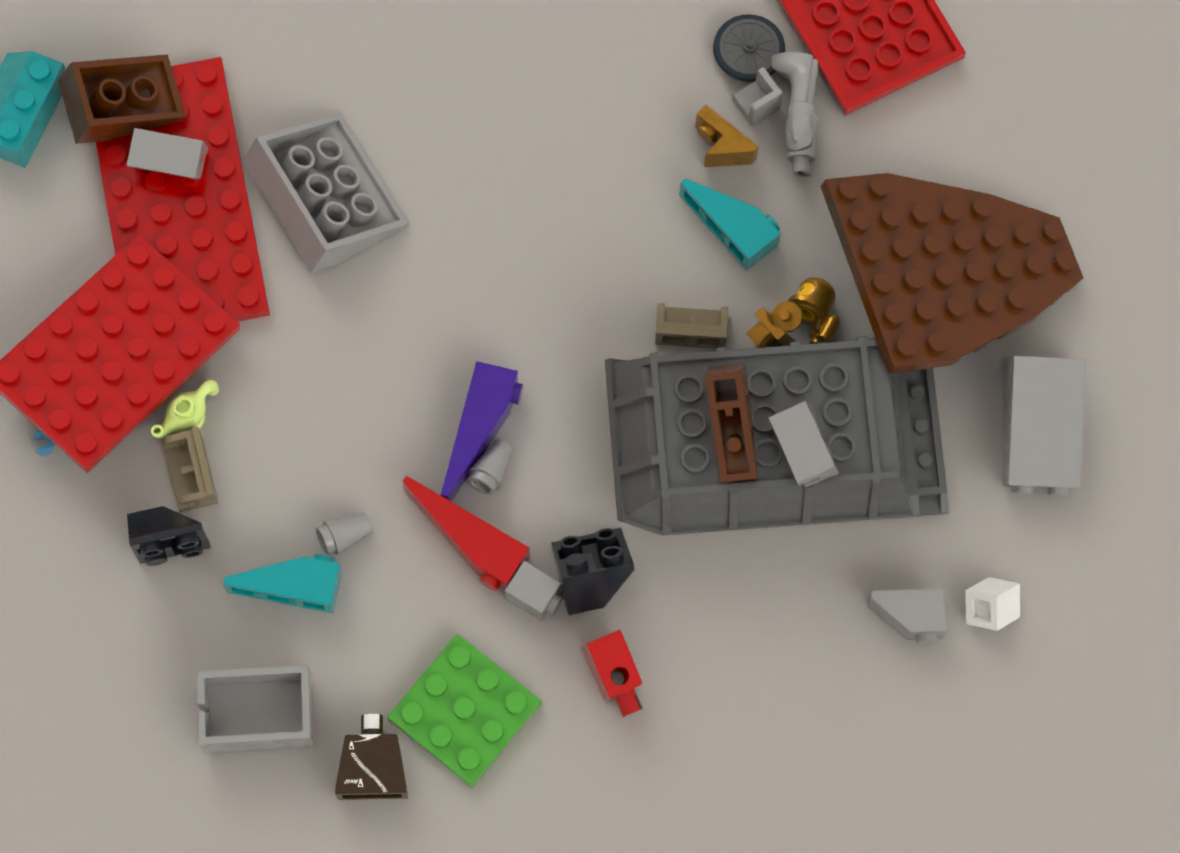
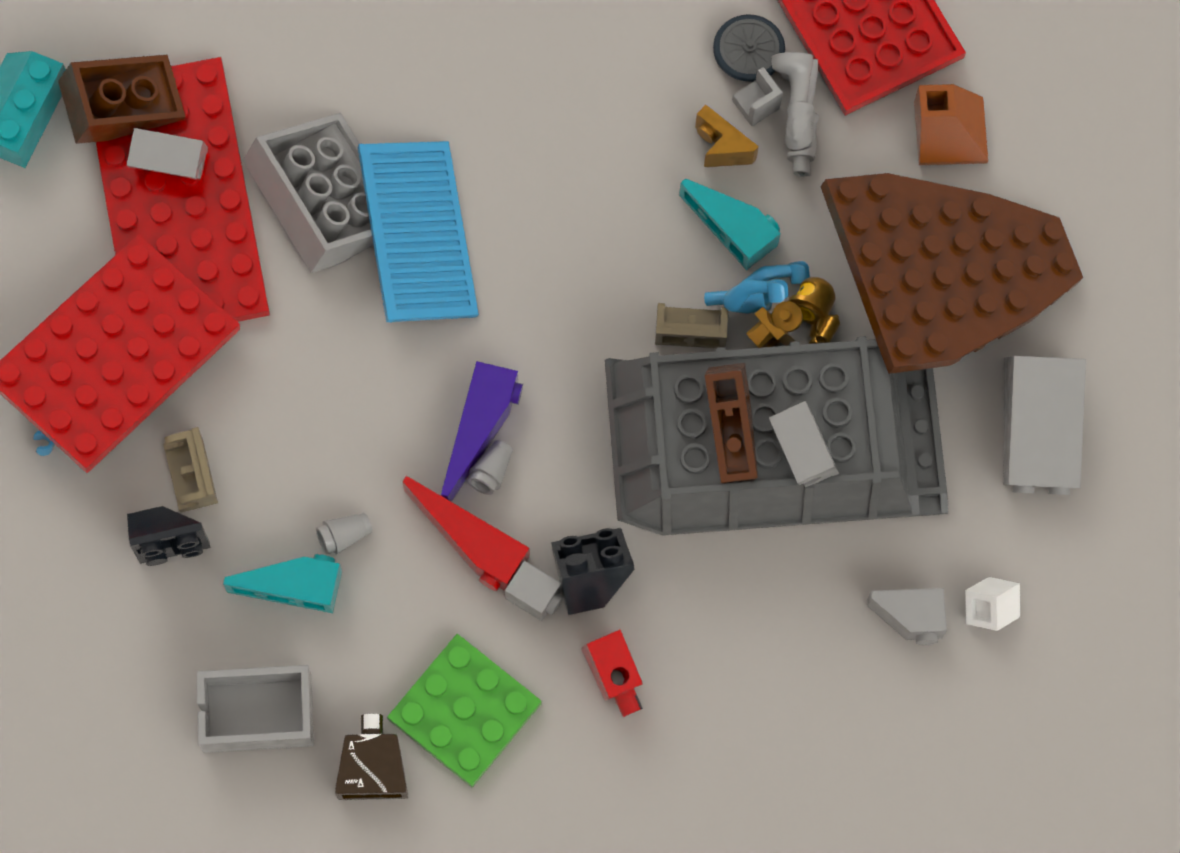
yellowish green piece [151,380,219,438] -> none
none -> dark azure window [358,141,479,323]
none -> dark azure piece [704,261,810,314]
none -> dark orange slope [914,84,988,165]

